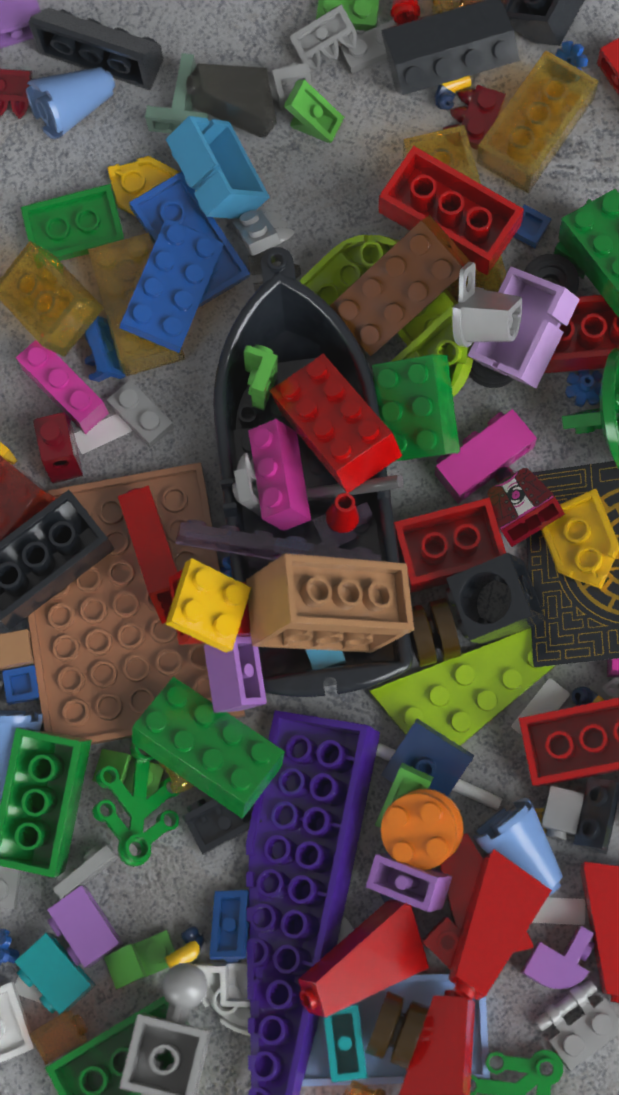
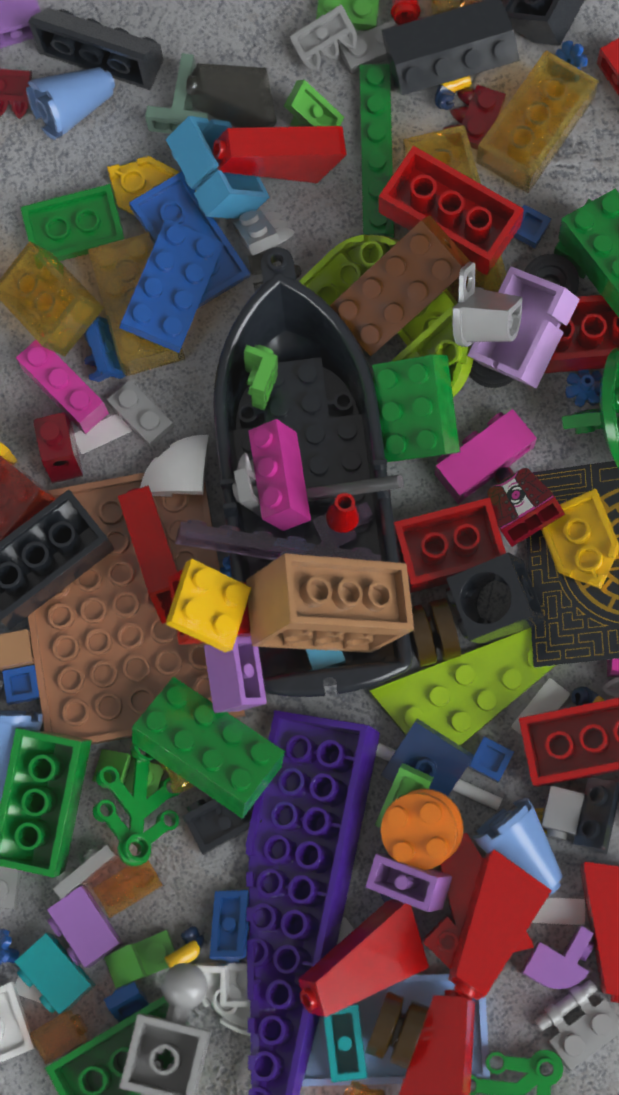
light grey bracket [268,62,312,111] -> none
red brick [269,353,402,493] -> none
none -> clear orange hips [92,859,164,918]
none -> blue plate [104,982,149,1023]
none -> white brick [140,435,209,497]
none -> red slope [213,126,347,183]
none -> green plate [360,64,394,238]
none -> blue plate [468,736,514,783]

